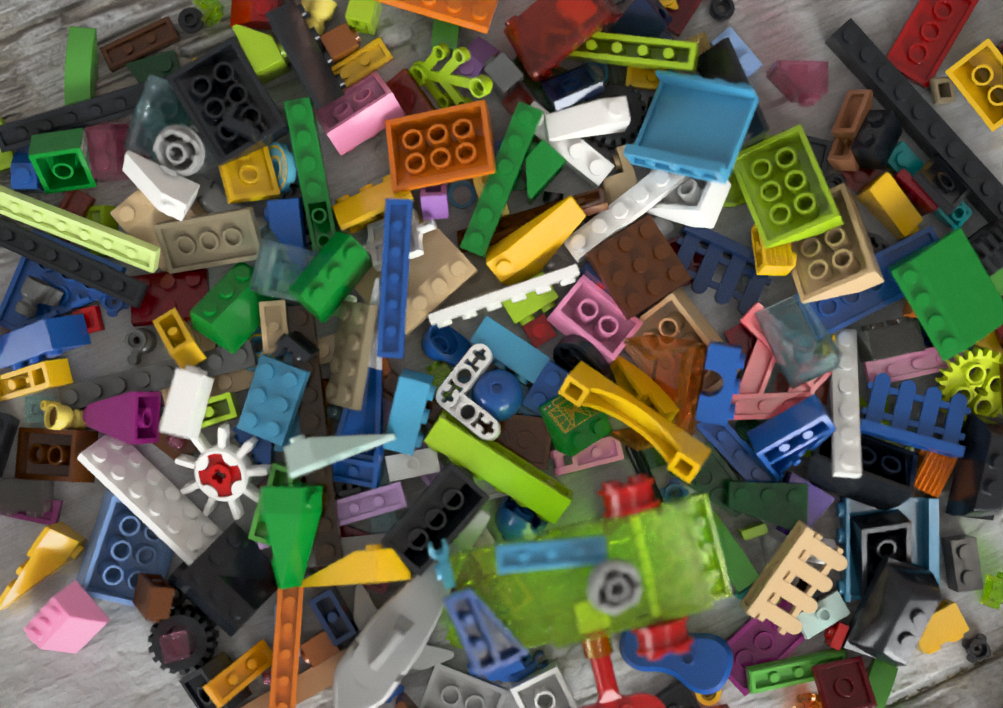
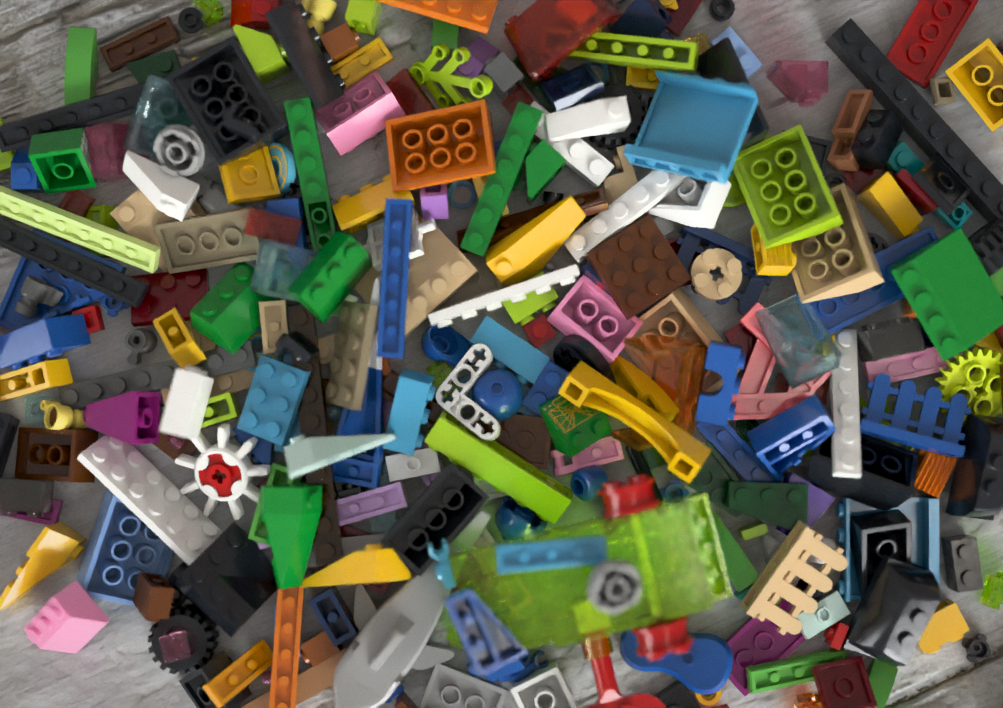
none -> clear red plate [243,207,302,246]
none -> blue head [570,465,609,501]
none -> tan plate [689,248,742,301]

